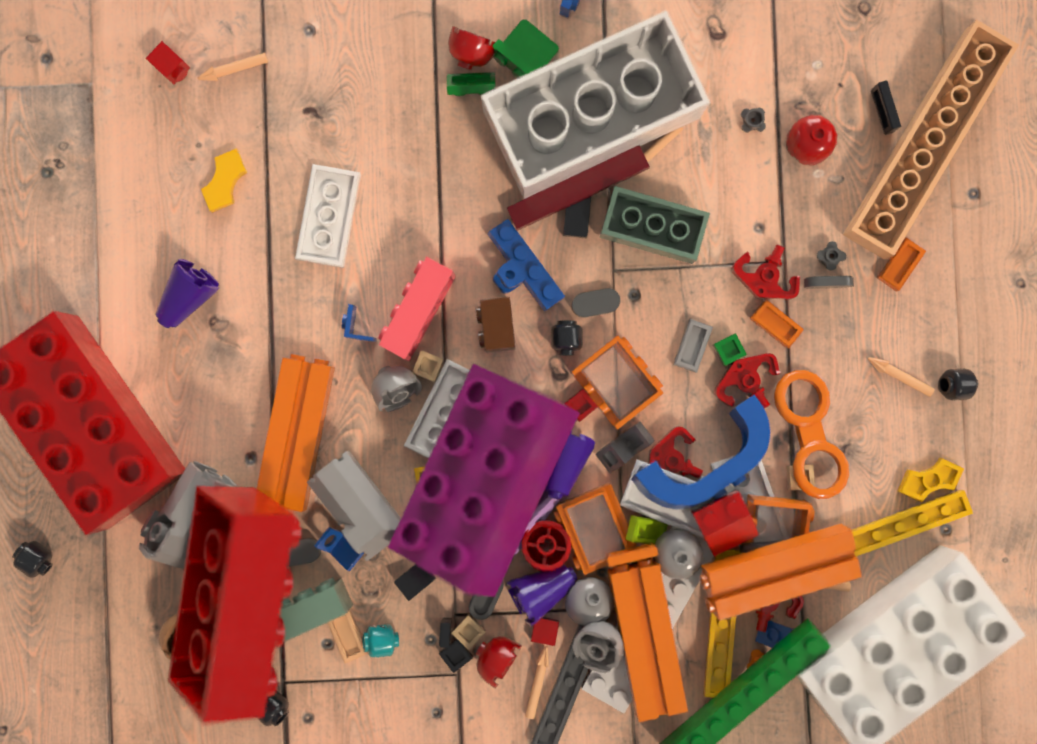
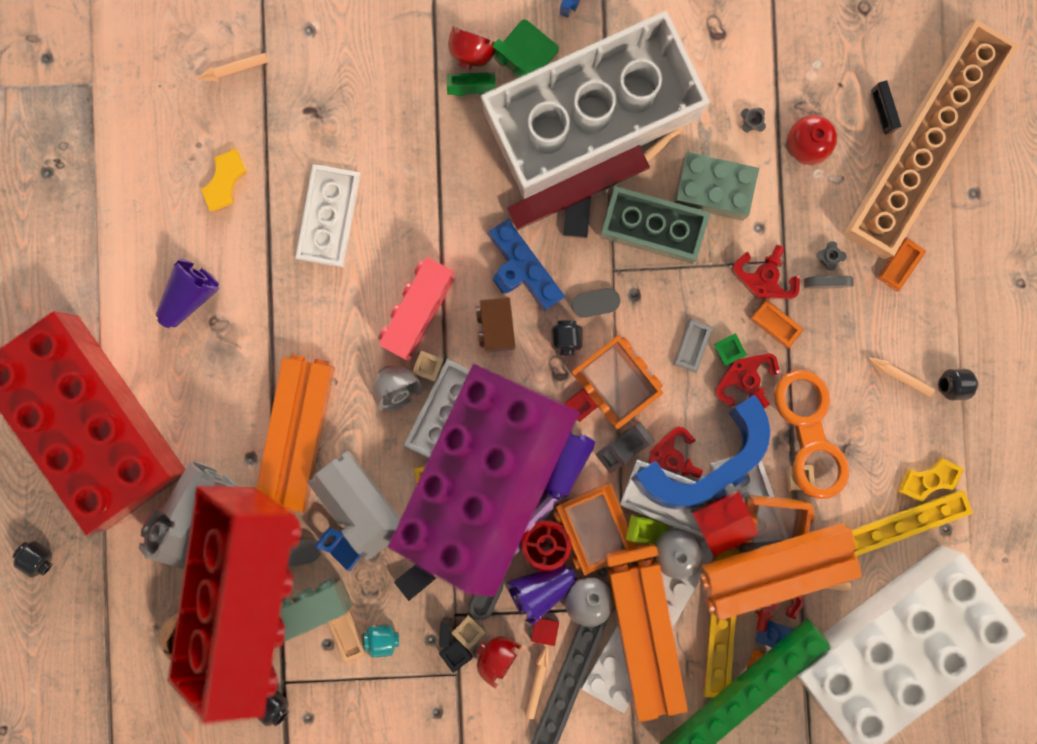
red brick [145,41,190,85] -> none
blue bracket [342,304,377,342] -> none
light grey cylinder [573,621,624,673] -> none
none -> sand green brick [673,152,759,221]

